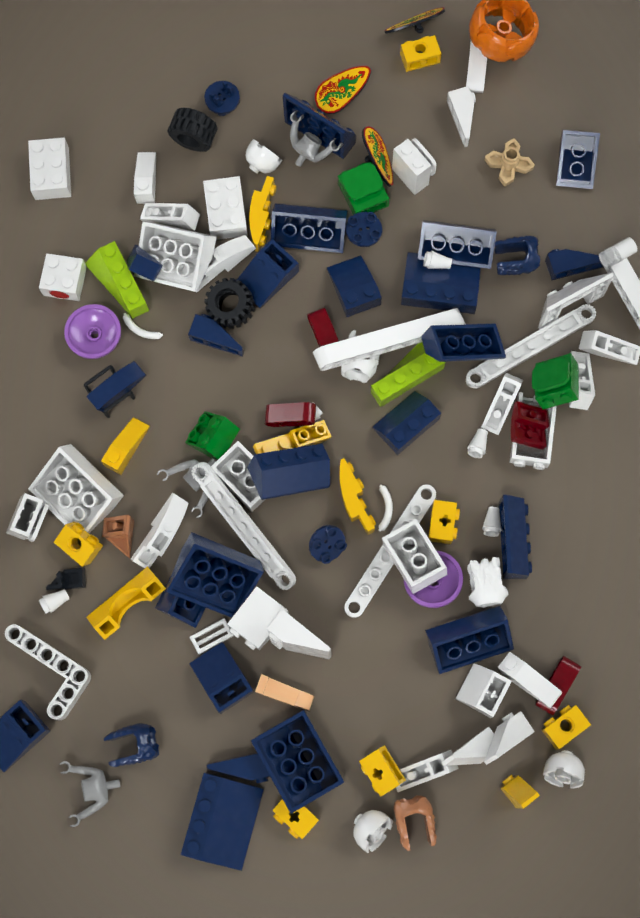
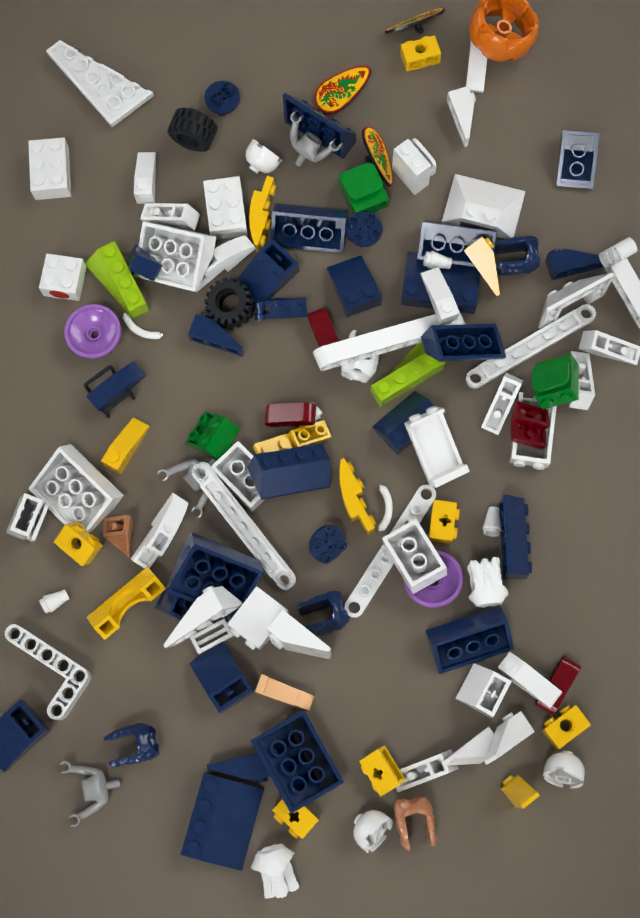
black slope [46,568,86,591] -> none
white cone [467,429,488,458] -> none
tan plant [485,138,535,186] -> none
none -> white wing [46,40,154,127]
none -> white wedge [163,586,242,648]
none -> white piece [251,844,299,899]
none -> dark blue plate [254,297,307,320]
none -> dark blue piece [297,591,350,636]
none -> white panel [404,406,470,488]
none -> white slope [420,267,460,325]
none -> white slope [442,174,525,239]
none -> slope [464,236,500,296]

